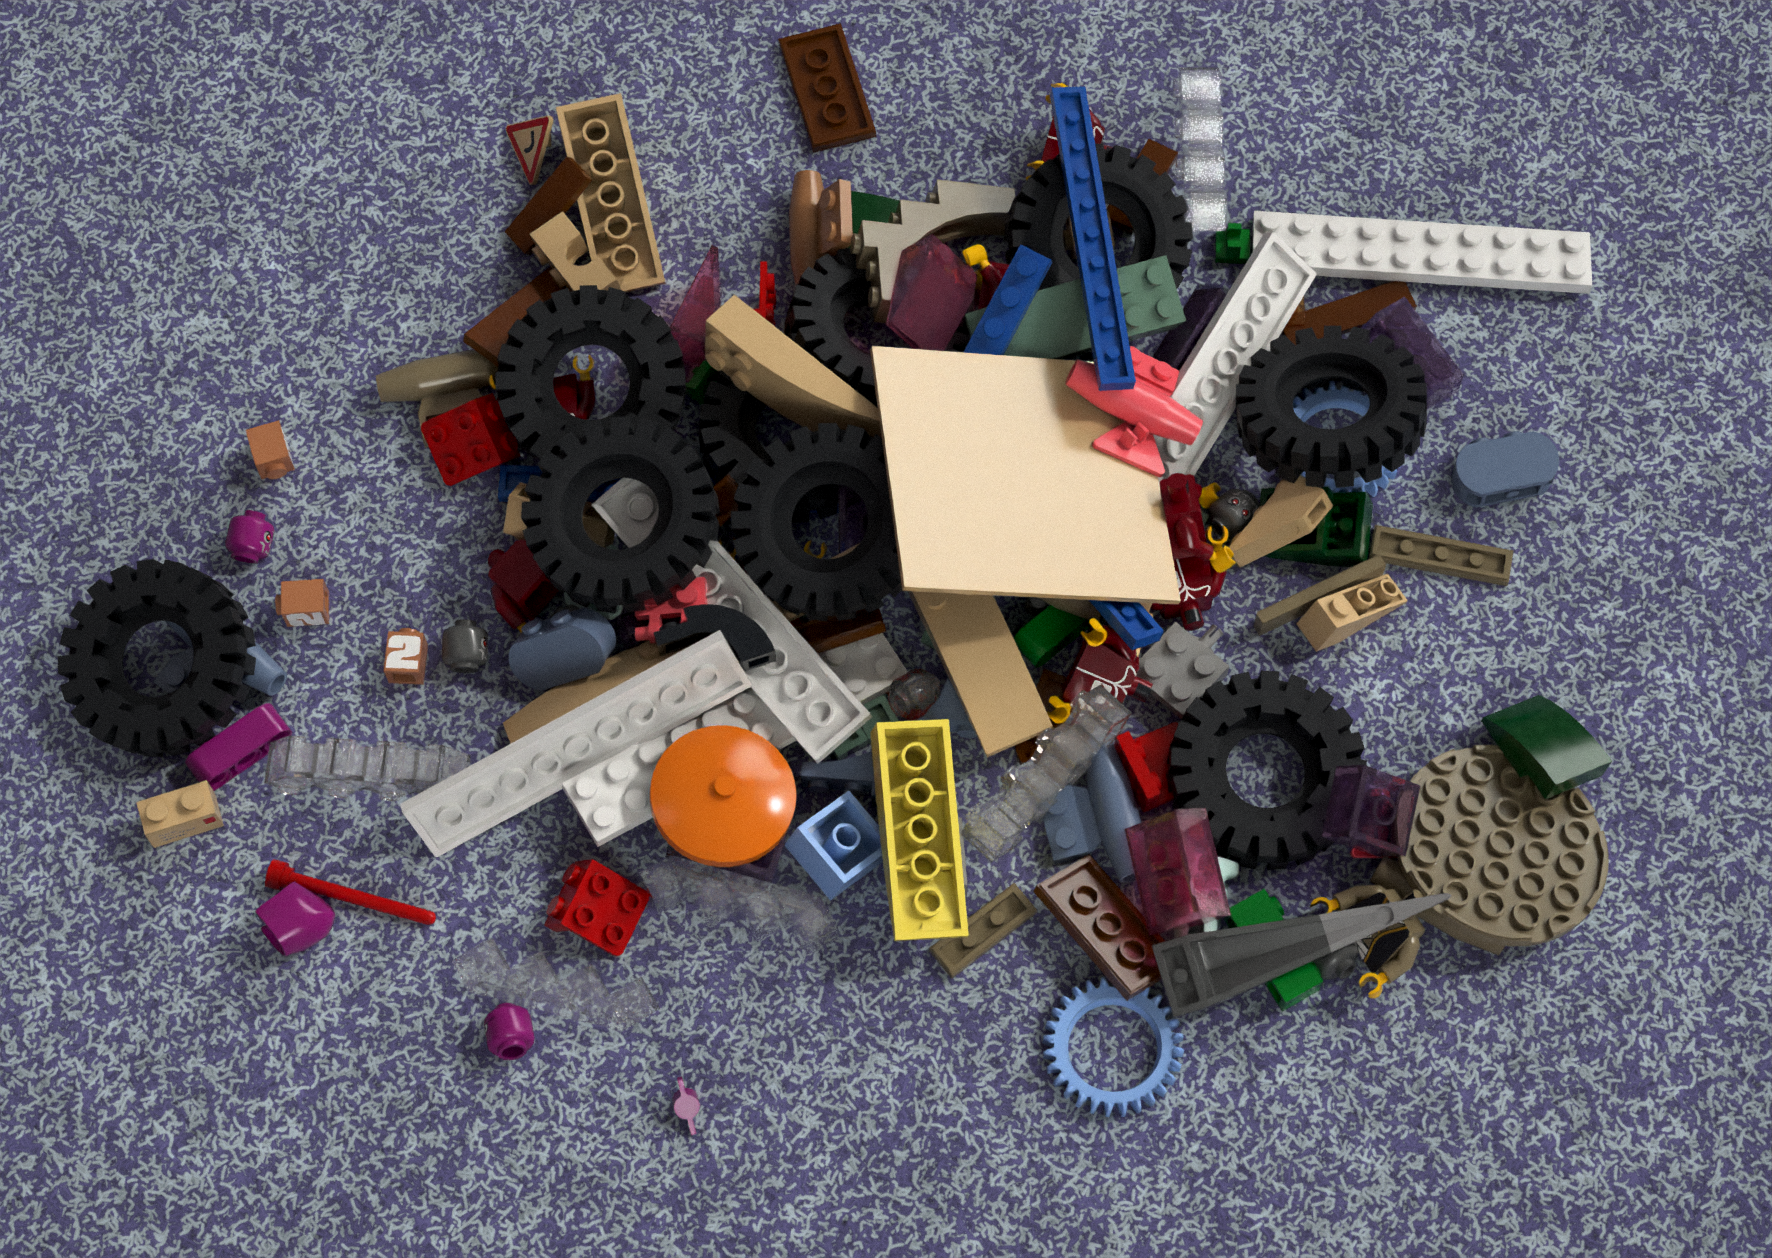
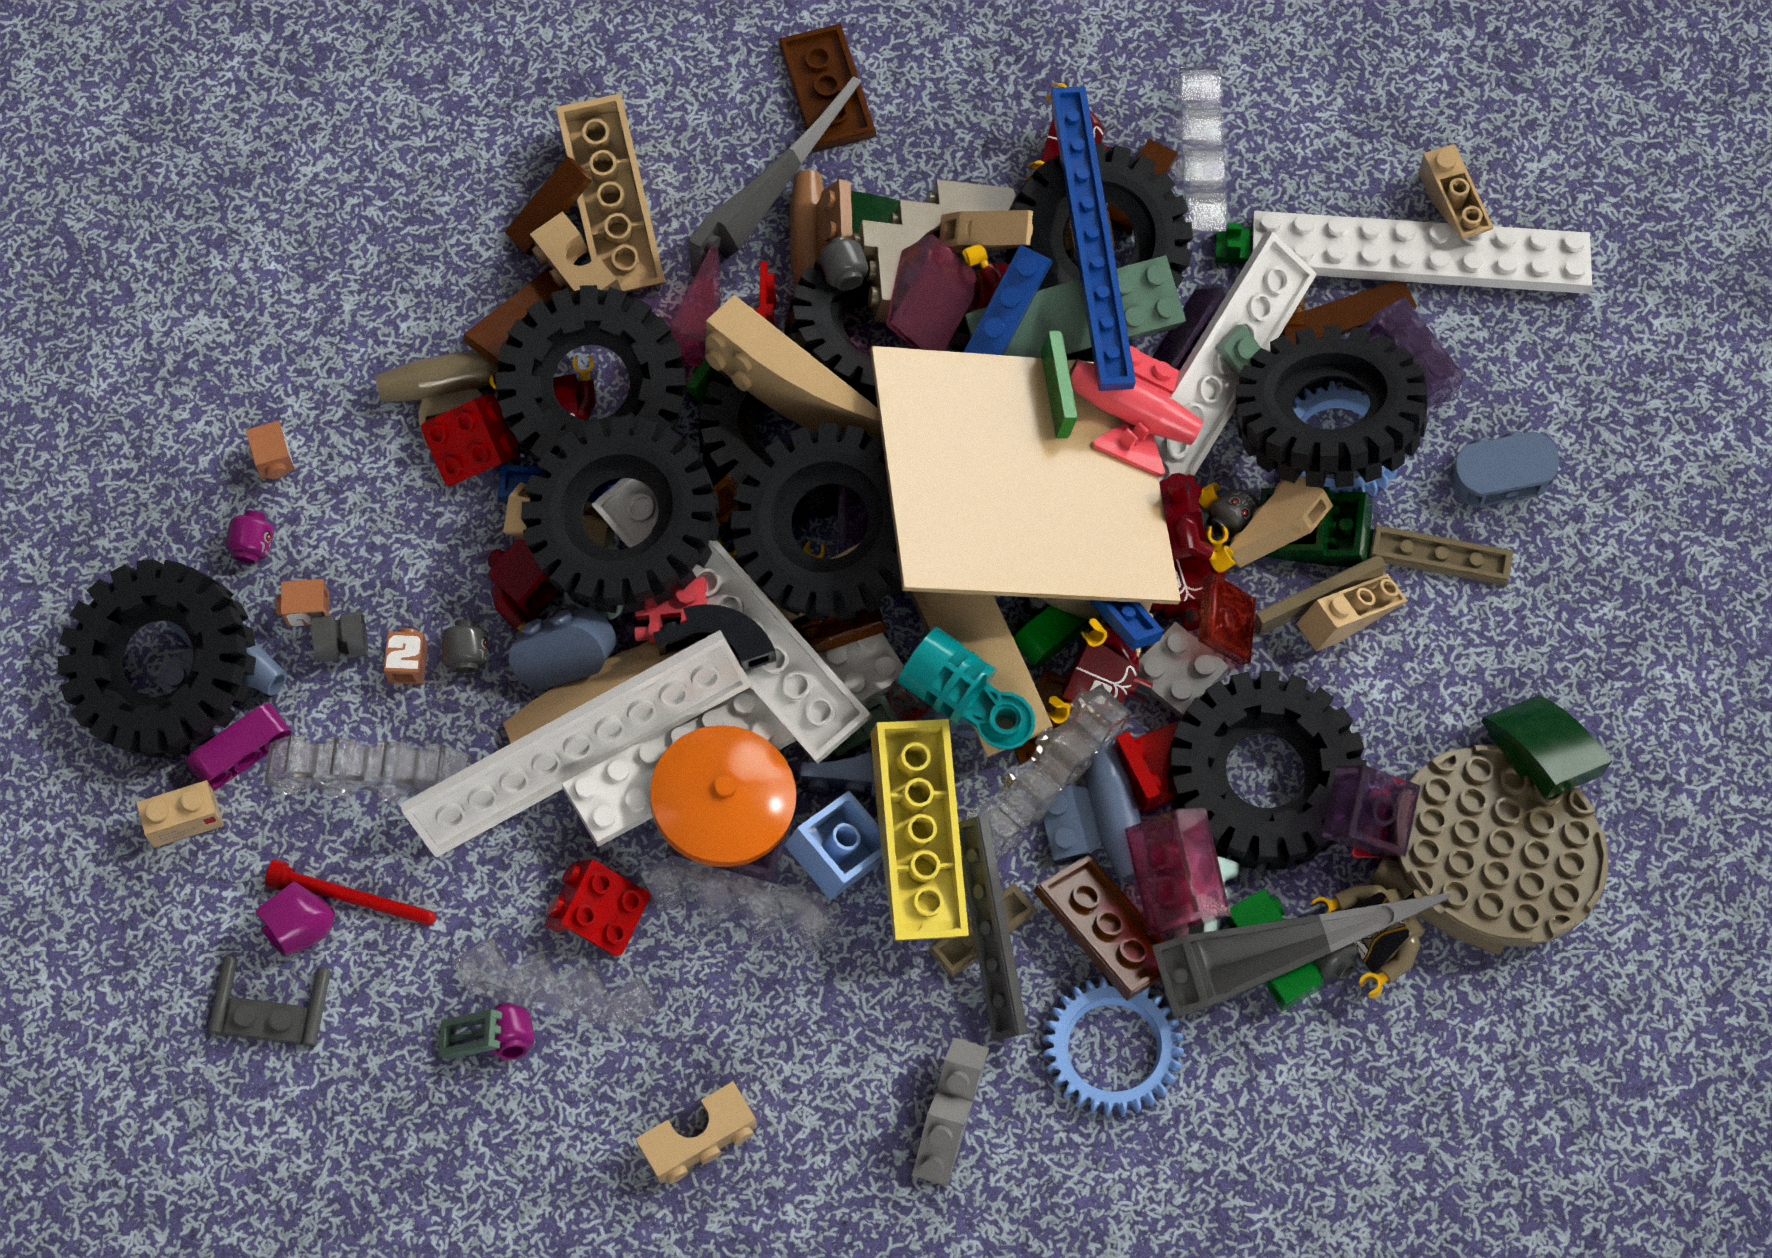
piece [506,116,553,185] -> none
piece [672,1076,700,1135] -> none
none -> dark grey plate [207,955,331,1047]
none -> dark grey wheel [311,611,369,663]
none -> sand green tile [438,1009,502,1059]
none -> tan arch [635,1081,757,1185]
none -> dark grey plate [689,77,862,281]
none -> dark grey head [820,237,868,291]
none -> teal cylinder [897,626,1035,749]
none -> light grey arch [912,1037,989,1186]
none -> tan slope [938,210,1033,253]
none -> dark grey tile [958,815,1028,1041]
none -> green tile [1041,331,1078,438]
none -> clear red tile [1198,573,1256,665]
none -> sand green plate [1215,324,1261,374]
none -> tan slope [1418,144,1494,239]

